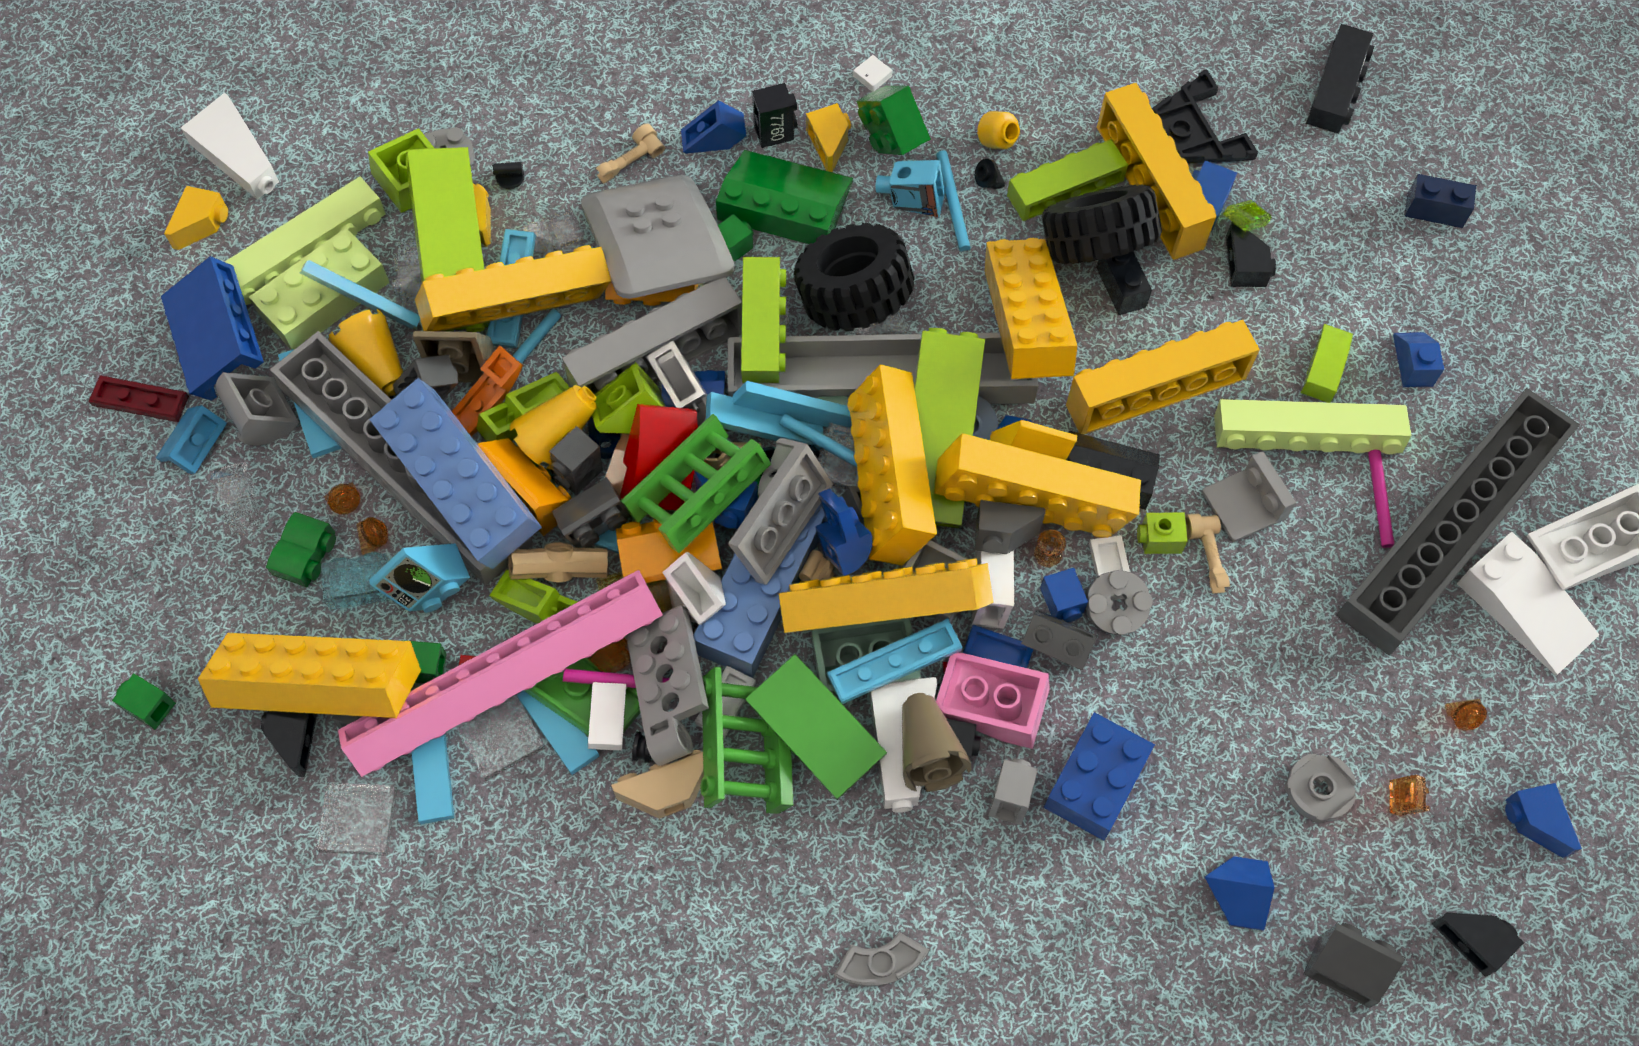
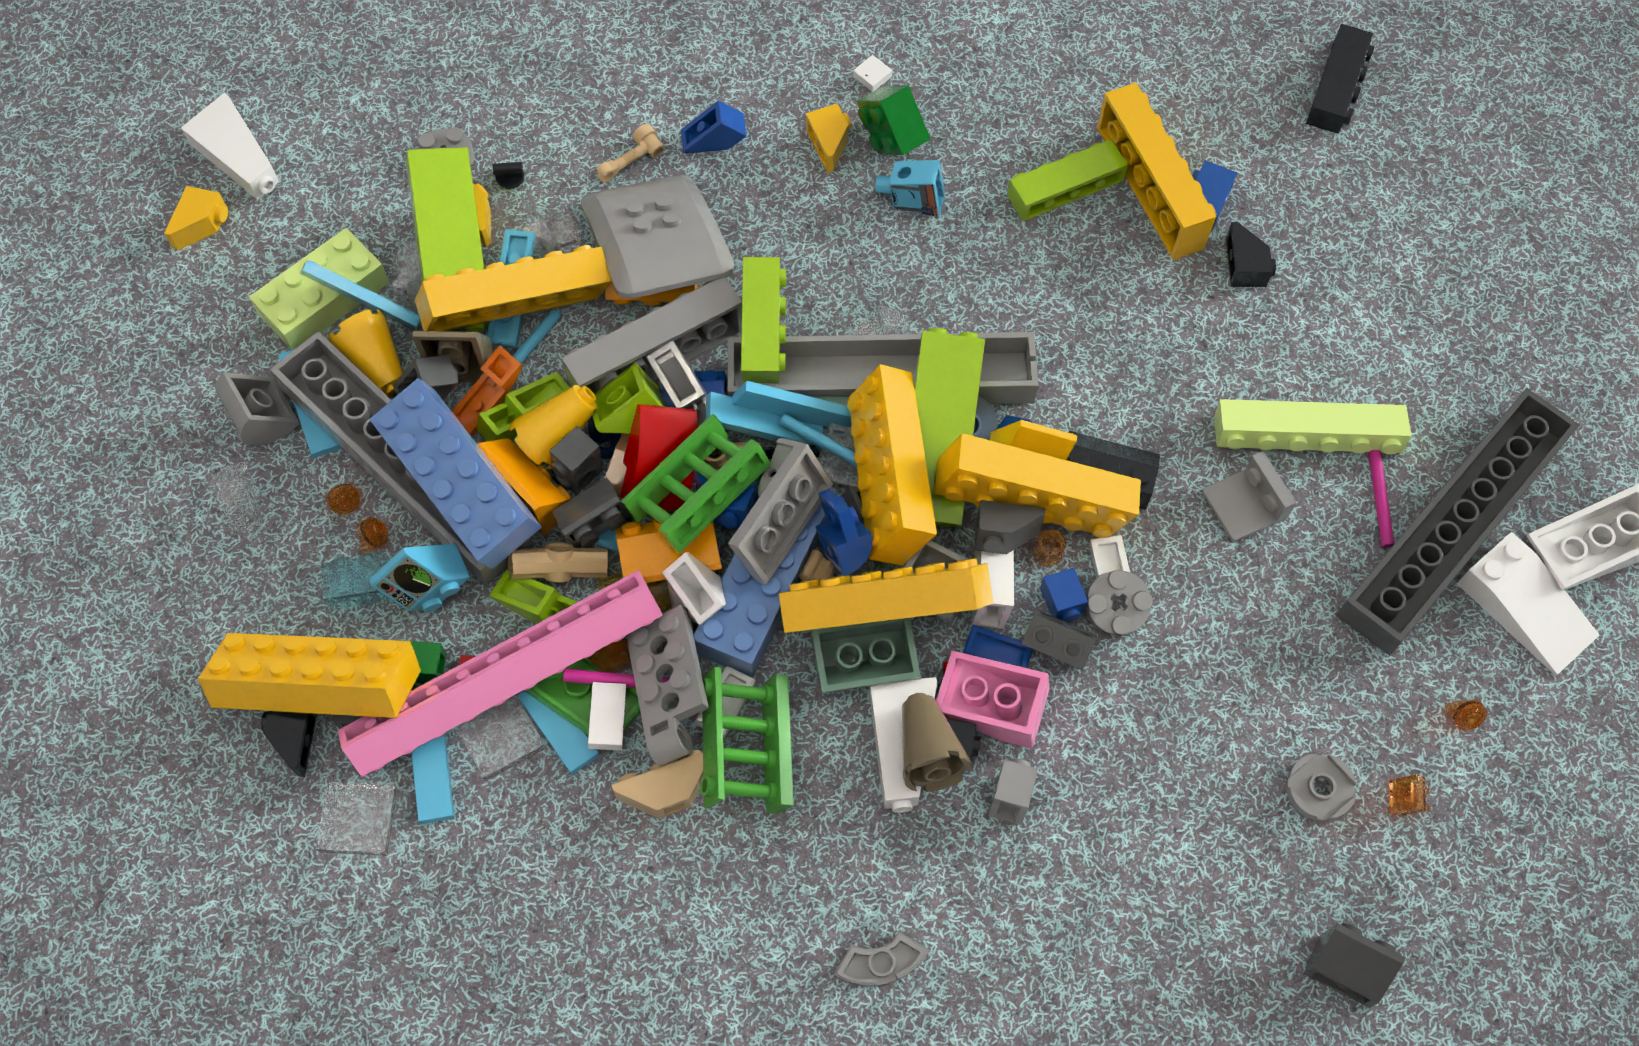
dark red tile [89,375,189,422] -> none
green brick [112,673,176,730] -> none
dark azure panel [156,405,227,474] -> none
blue panel [161,256,264,401] -> none
yellowish green brick [225,176,386,305] -> none
green brick [266,512,336,587] -> none
lime slope [368,128,435,213] -> none
black bush [632,731,651,763] -> none
green slope [716,150,853,244] -> none
green brick [718,214,754,262] -> none
bright green tile [745,654,887,800] -> none
black brick [752,83,798,148] -> none
black tyre [794,223,915,331] -> none
medium azure tile [827,618,963,704] -> none
medium azure bar [936,150,971,251] -> none
black plate [974,158,1005,189] -> none
yellow head [977,111,1020,150] -> none
yellow brick [984,238,1077,379] -> none
black tyre [1041,185,1162,264] -> none
blue brick [1043,712,1155,841] -> none
yellow brick [1066,320,1260,434] -> none
black brick [1096,251,1152,315] -> none
lime brick [1137,512,1188,554] -> none
black wing [1152,69,1258,164] -> none
tan brick [1185,514,1230,593] -> none
blue slope [1205,856,1275,931] -> none
clear neon green tile [1223,200,1272,232] -> none
lime slope [1301,324,1353,403] -> none
blue slope [1393,332,1444,387] -> none
dark blue brick [1405,174,1477,228] -> none
black slope [1432,912,1524,977] -> none
blue slope [1505,783,1582,858] -> none

